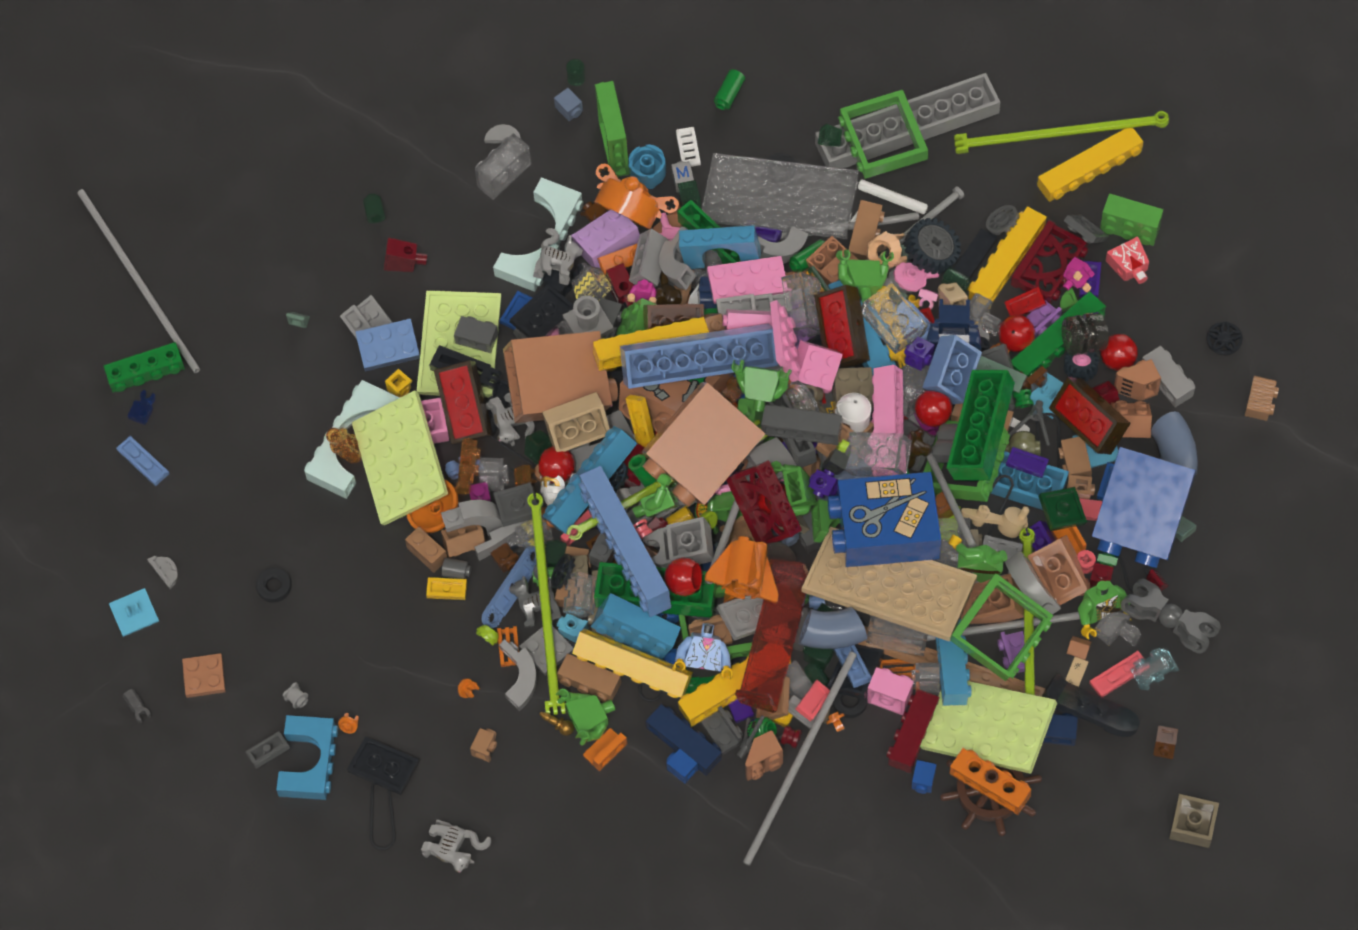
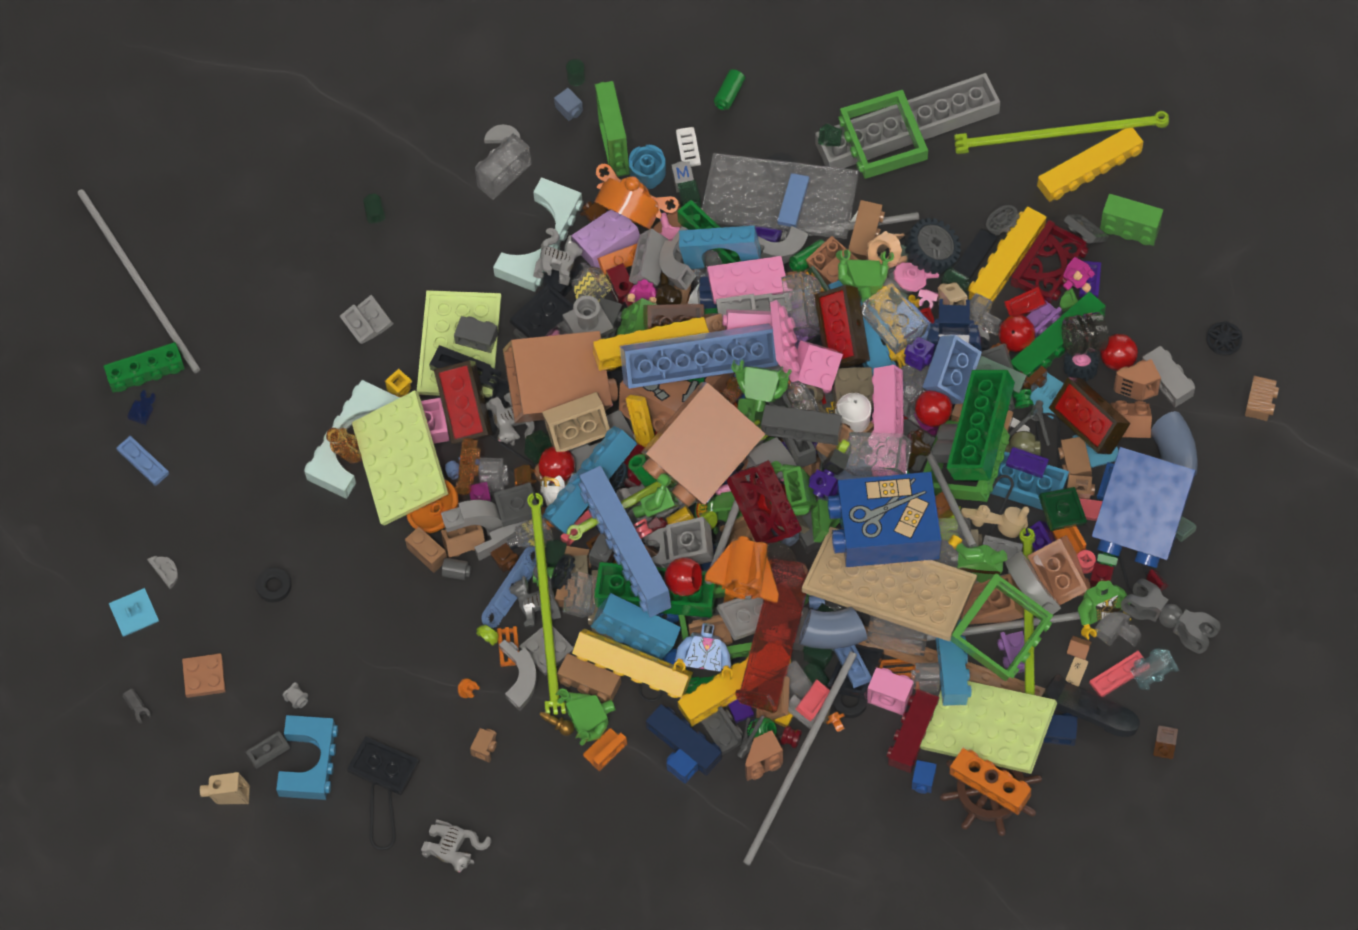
sand green slope [286,312,310,328] -> none
orange plate [338,713,359,734] -> none
medium blue brick [355,319,420,371] -> none
dark red torso [384,238,427,272] -> none
yellow plate [426,577,467,600] -> none
blue tile [499,291,532,330] -> none
medium azure brick [557,613,589,643] -> none
white axle [858,179,928,214] -> none
light grey bar [899,186,965,245] -> none
dark red slope [1092,381,1119,405] -> none
coral torso [1106,237,1149,284] -> none
dark tan brick [1169,794,1219,848] -> none
none -> tan torso [200,772,250,804]
none -> medium blue tile [777,173,810,228]

